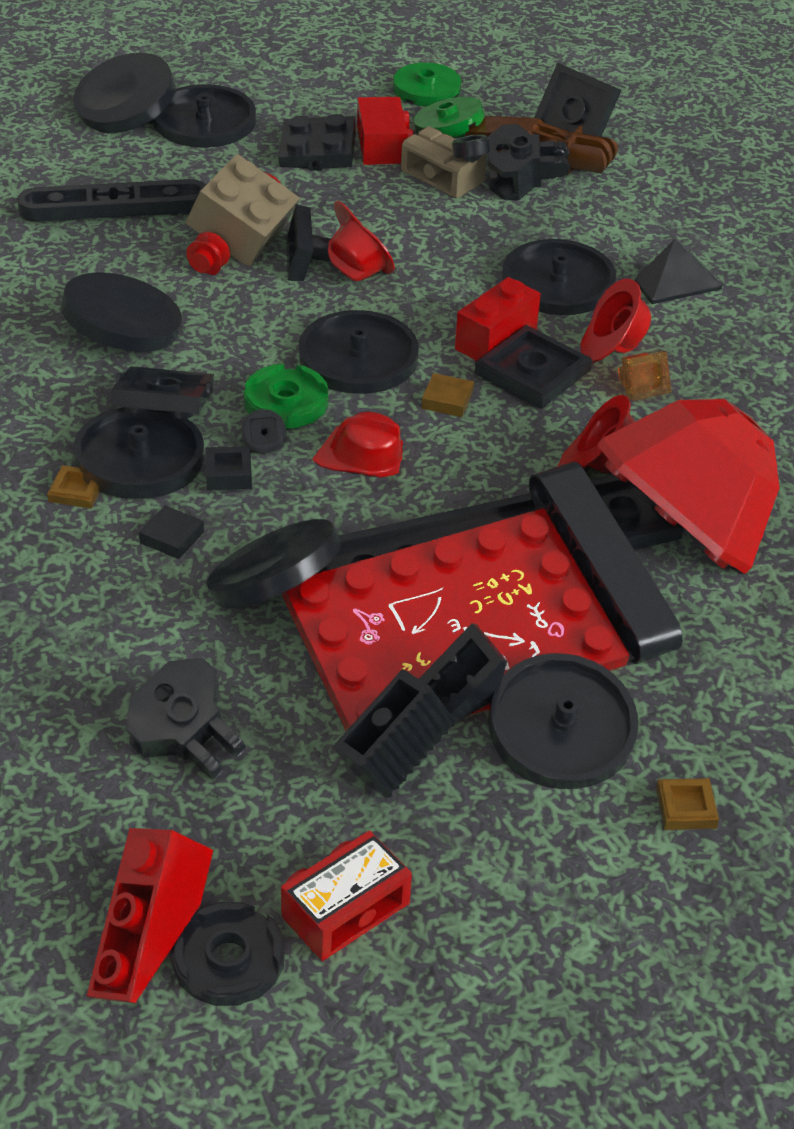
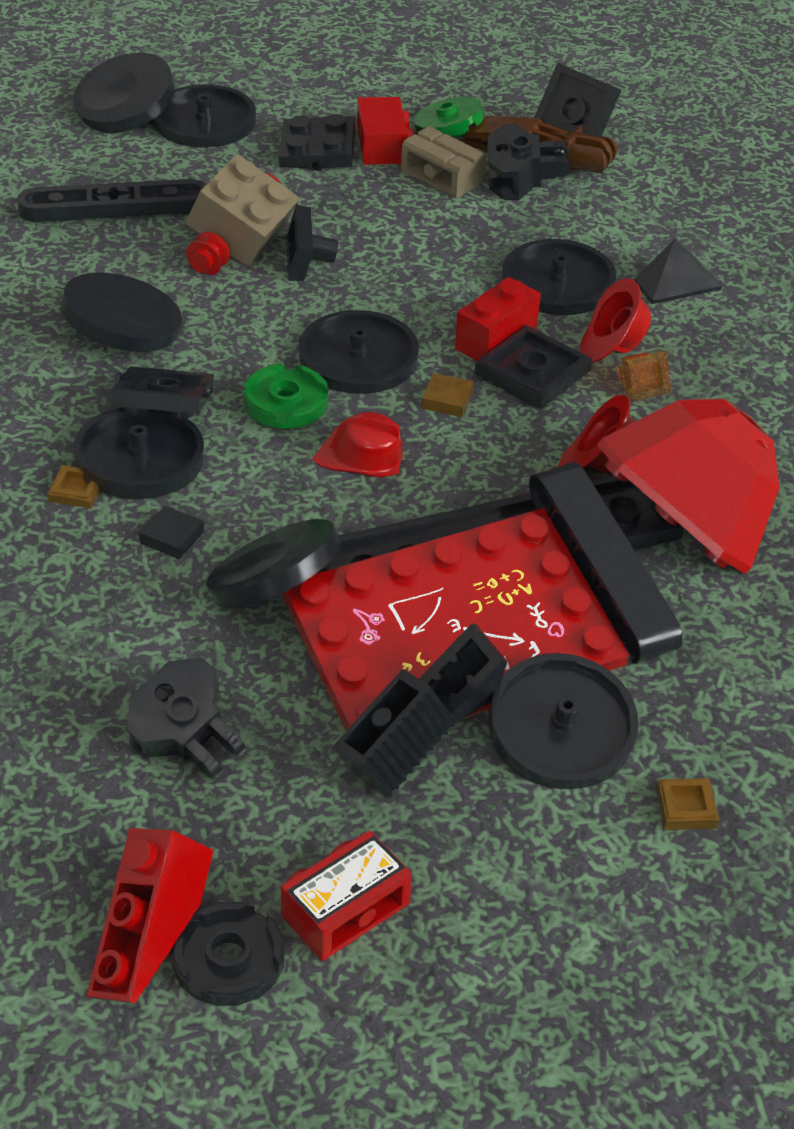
black plate [205,446,252,490] -> none
black tile [242,409,287,454] -> none
red piece [328,200,395,281] -> none
green plate [393,62,461,106] -> none
black tile [452,135,490,162] -> none

